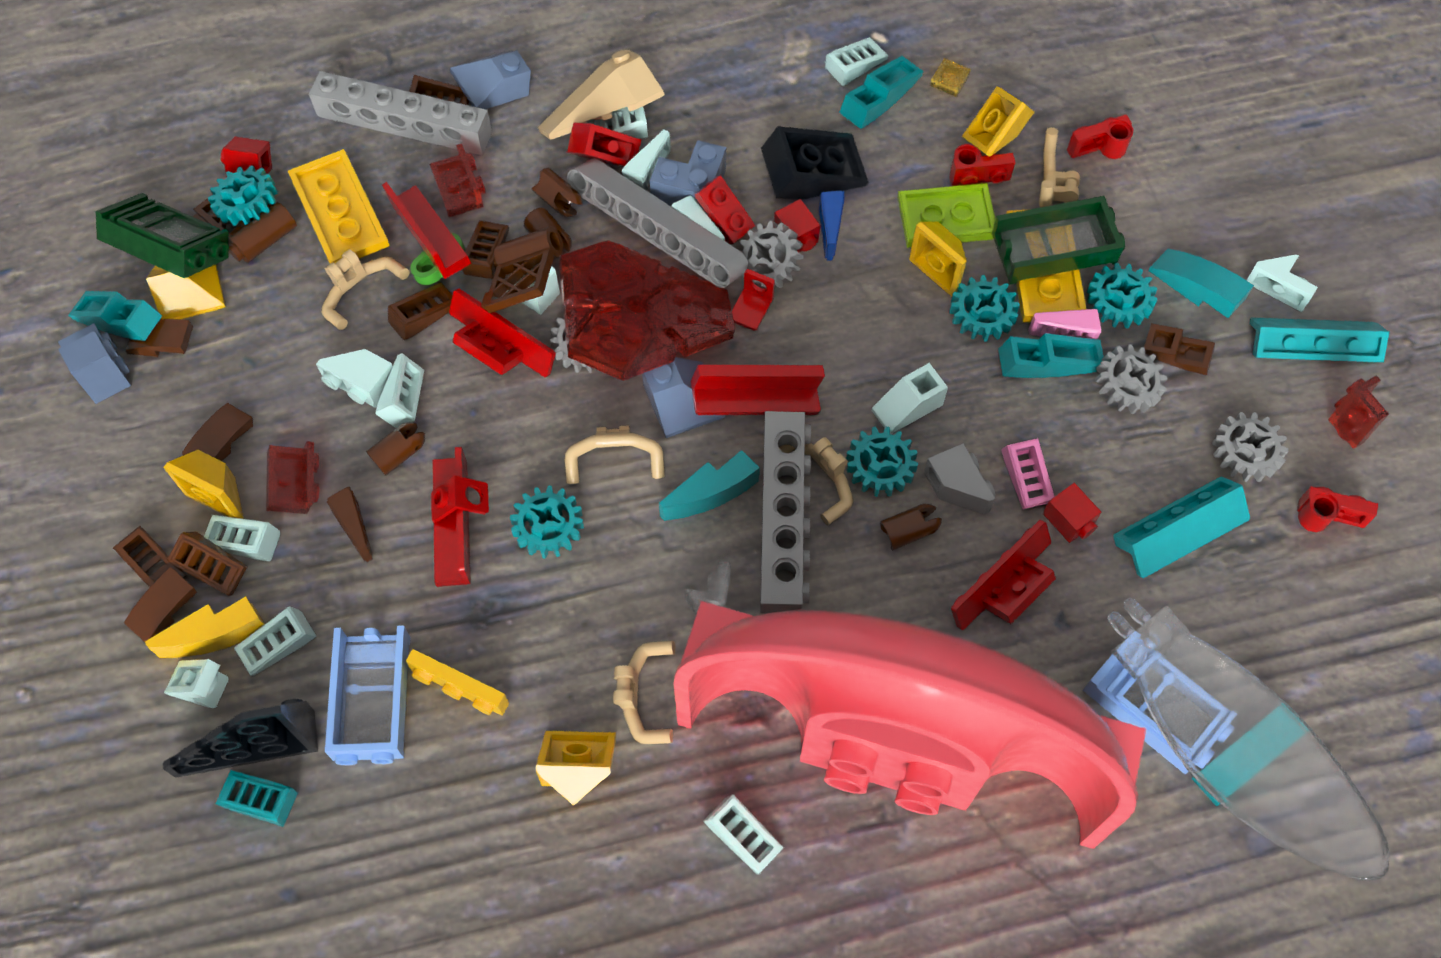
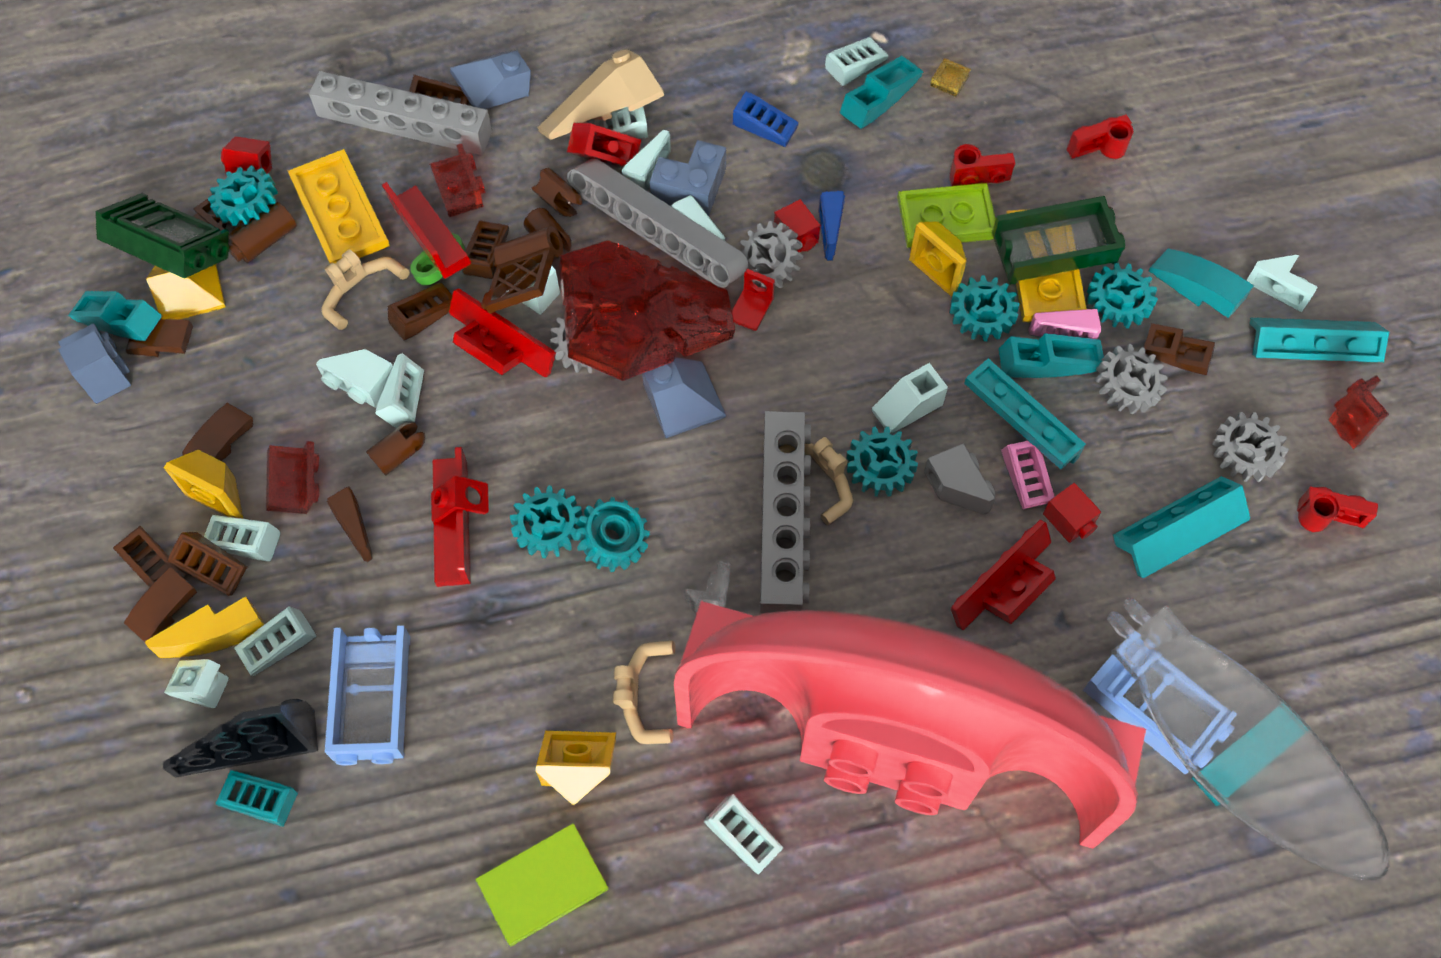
yellow plate [406,649,509,716] -> none
tan piece [564,425,665,484] -> none
teal slope [659,450,760,521] -> none
red panel [691,365,825,415] -> none
red plate [694,175,756,245] -> none
black slope [761,126,869,200] -> none
reddish brown piece [880,504,942,551] -> none
yellow slope [962,86,1035,157] -> none
tan piece [1039,127,1080,208] -> none
none -> lime tile [476,823,609,947]
none -> teal gear [574,497,650,572]
none -> blue slope [733,91,799,147]
none -> teal panel [964,358,1086,470]

